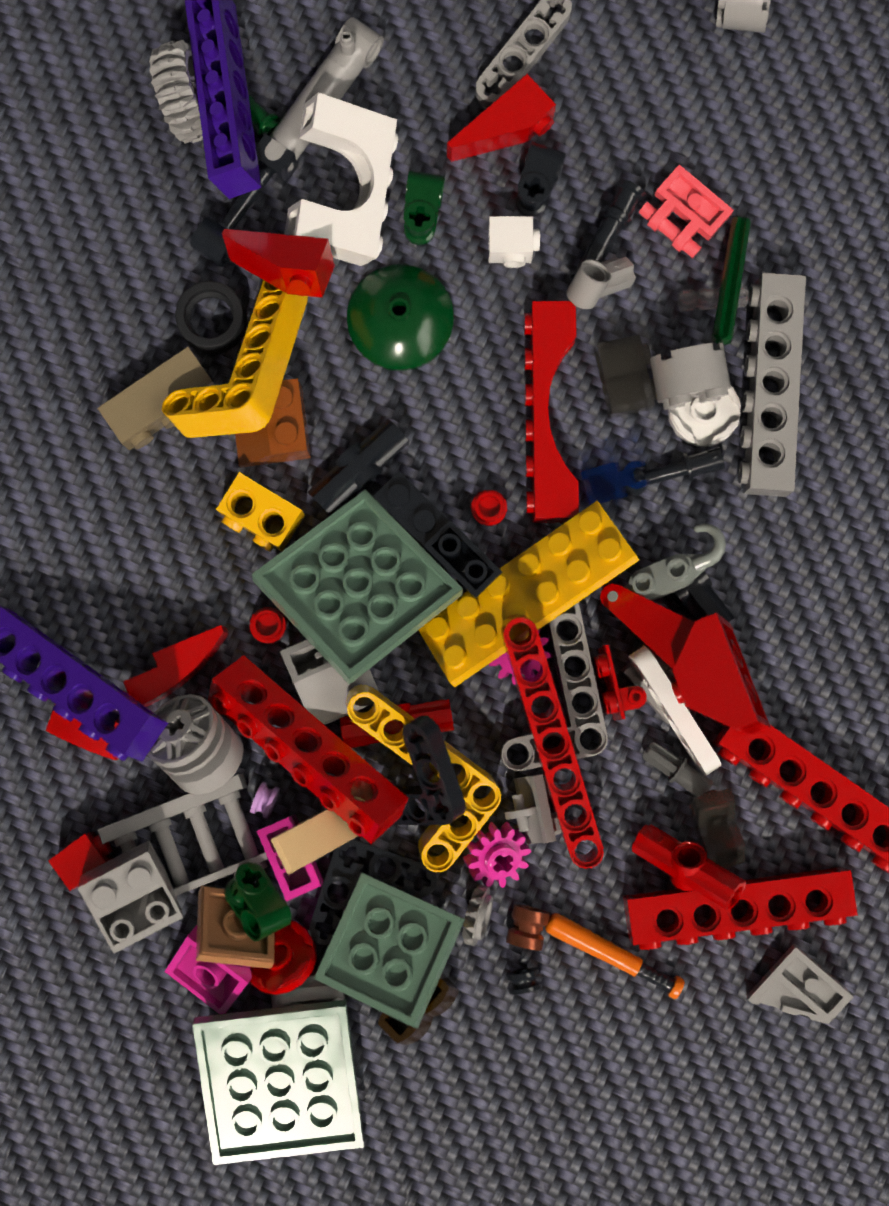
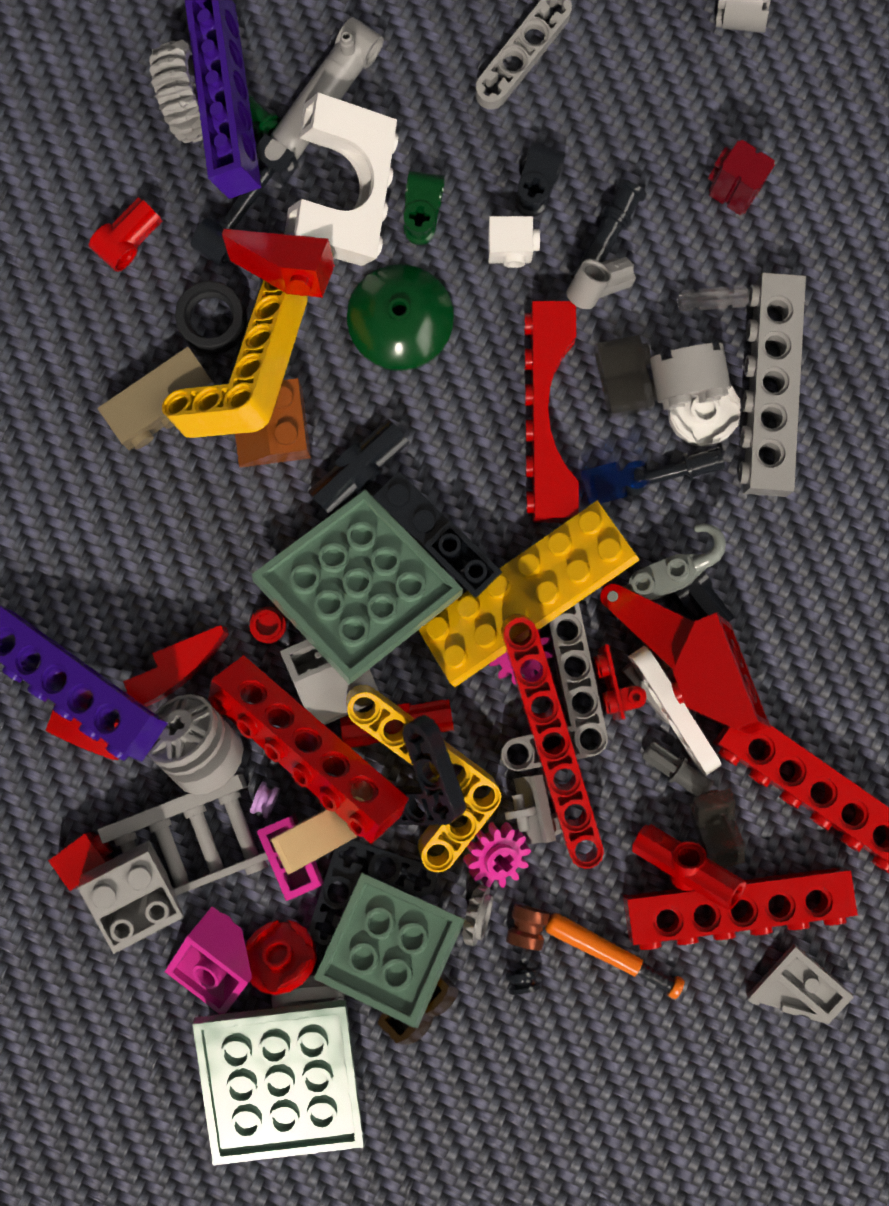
medium nougat tile [196,886,274,969] -> none
yellow brick [216,472,305,552] -> none
dark green piece [224,862,292,942] -> none
red slope [447,74,556,162] -> none
red plate [471,490,507,526] -> none
coral plate [638,164,734,259] -> none
dark green axle [712,216,751,345] -> none
none -> red piece [89,197,163,272]
none -> dark red brick [708,139,775,216]

